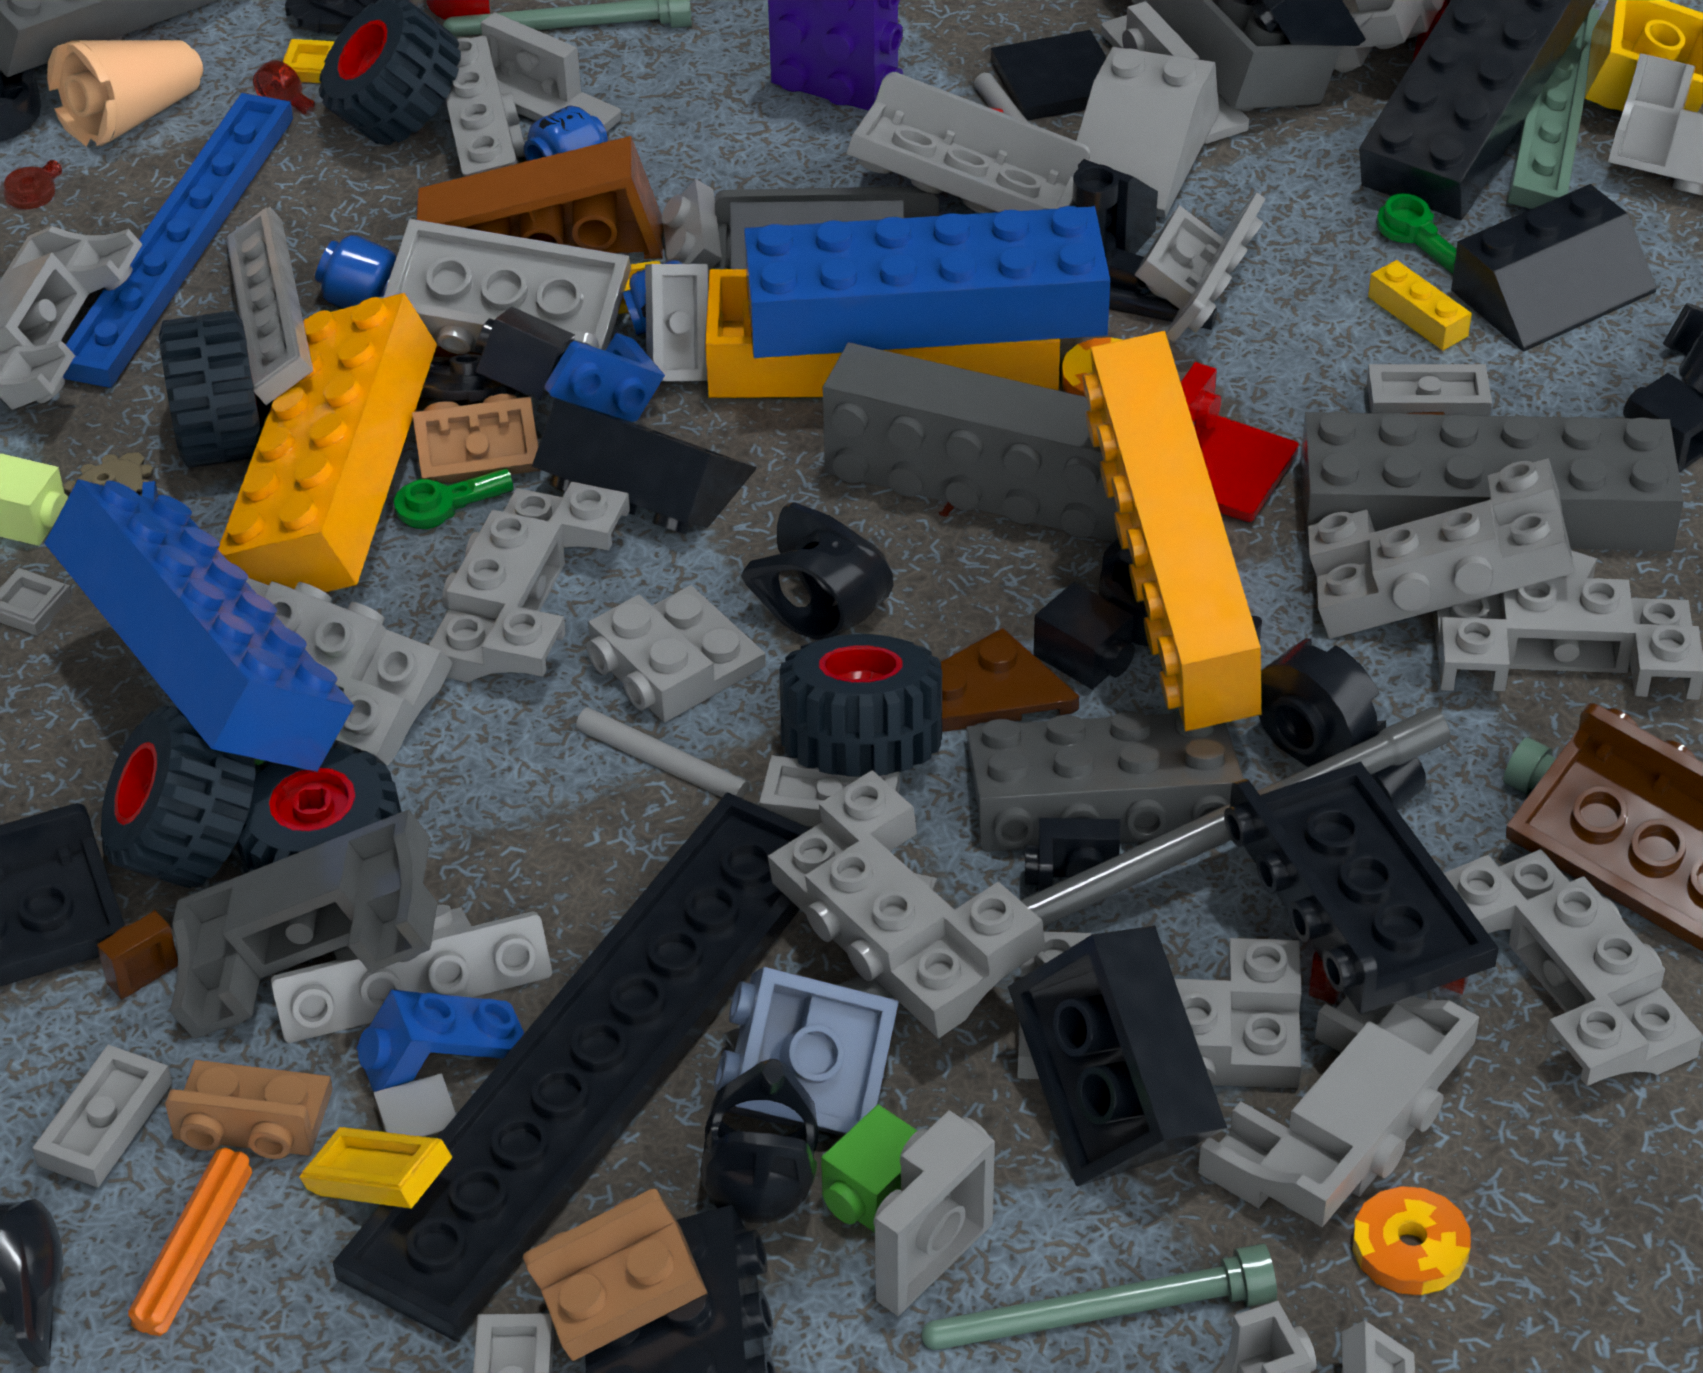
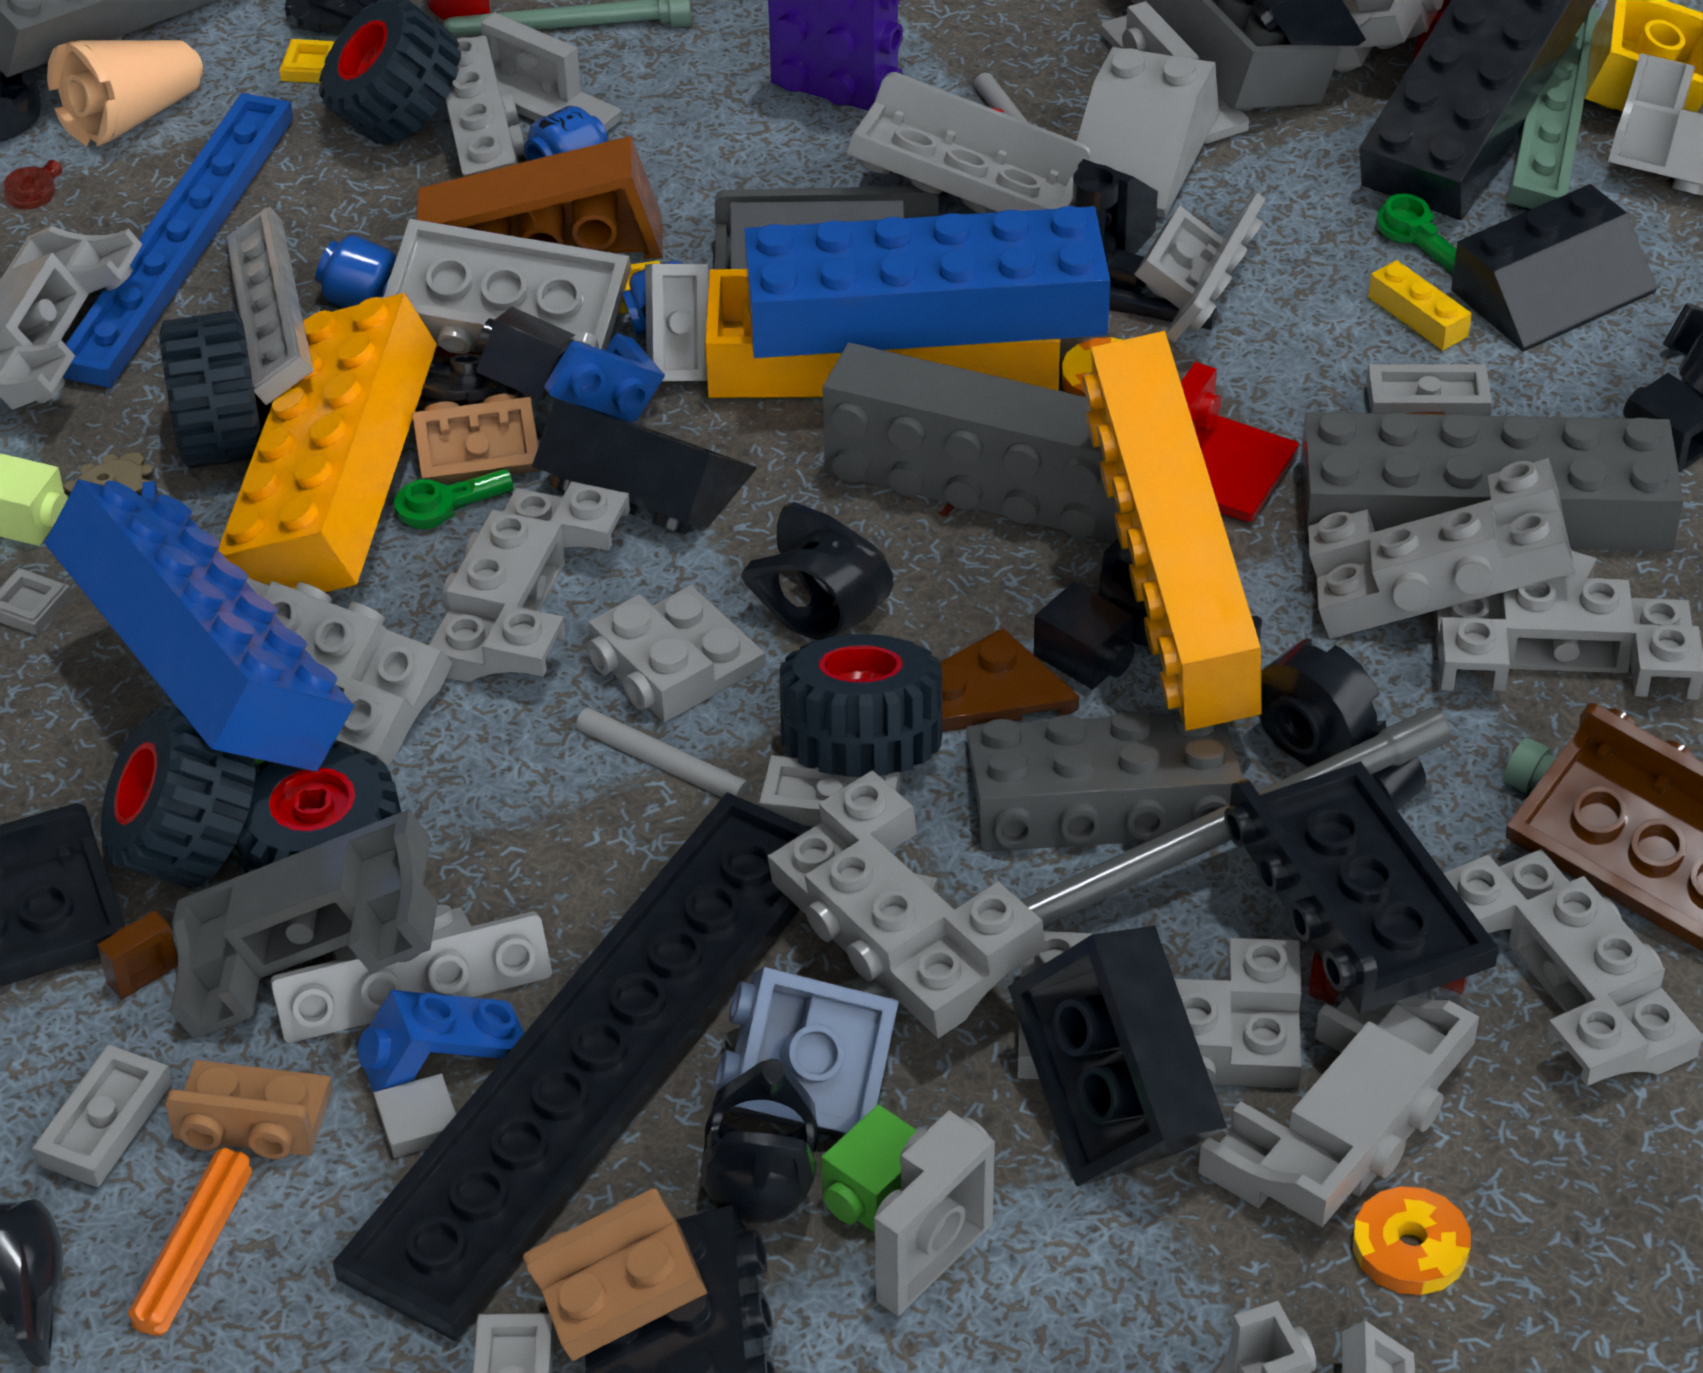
clear red piece [253,60,315,115] -> none
yellow tile [299,1127,452,1209] -> none
light grey plate [662,179,722,273] -> none
sand green piece [921,1243,1277,1350] -> none
black tile [991,30,1107,121] -> none
black bracket [1025,818,1120,892] -> none

